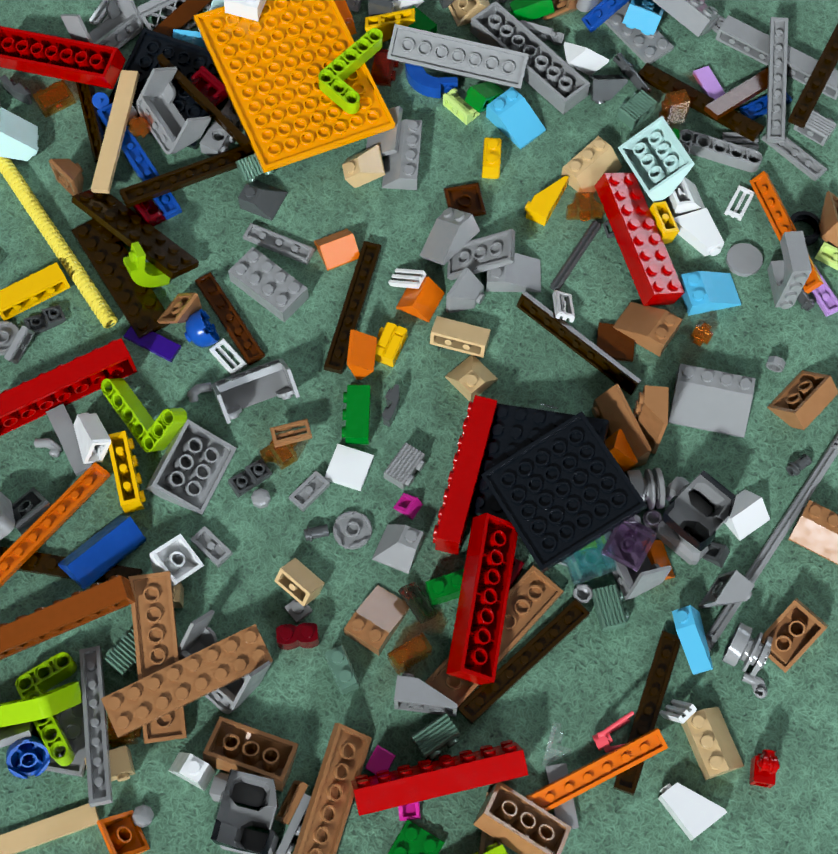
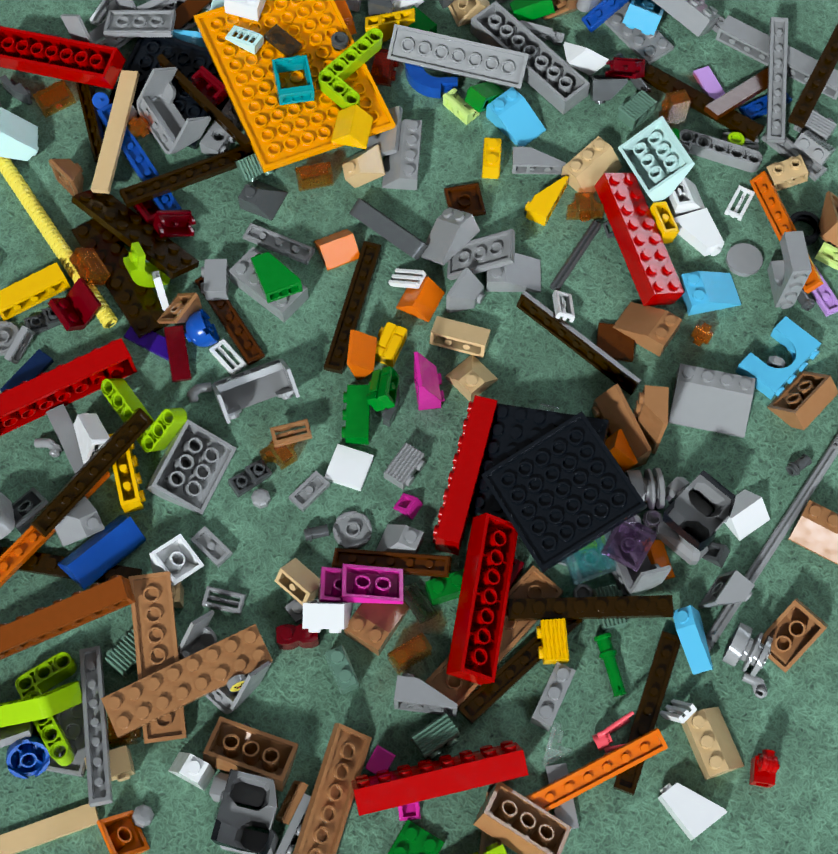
none -> dark blue tile [0,349,54,392]
none -> dark brown tile [30,408,153,537]
none -> dark red bracket [48,278,101,331]
none -> light grey slope [54,496,105,547]
none -> clear orange brick [69,247,110,285]
none -> light grey tile [103,10,176,37]
none -> white tile [152,270,169,311]
none -> dark red hinge [153,210,196,237]
none -> dark red tile [164,325,191,382]
none -> light grey brick [201,259,229,301]
none -> light grey tile [201,586,246,615]
none -> light aqua slope [225,25,264,55]
none -> light grey tile [226,674,247,692]
none -> green slope [251,252,303,303]
none -> clear smoke plate [264,24,302,57]
none -> teal window [272,55,314,105]
none -> clear orange brick [295,161,334,192]
none -> white slope [302,599,354,633]
none -> dark pink slope [318,563,404,604]
none -> dark grey tile [331,32,349,50]
none -> yellow slope [331,104,373,149]
none -> reddish brown tile [332,548,452,578]
none -> dark grey beam [349,198,428,260]
none -> green brick [366,366,400,412]
none -> dark pink slope [414,352,445,410]
none -> dark brown plate [508,595,674,621]
none -> light grey slope [512,146,566,175]
none -> light grey brick [530,662,576,731]
none -> yellow brick [536,618,569,665]
none -> green pin [594,633,627,697]
none -> dark red hinge [605,57,645,79]
none -> lime tile [726,132,745,146]
none -> medium azure arch [736,316,821,400]
none -> tan brick [766,155,809,191]
none -> light grey brick [793,129,836,166]

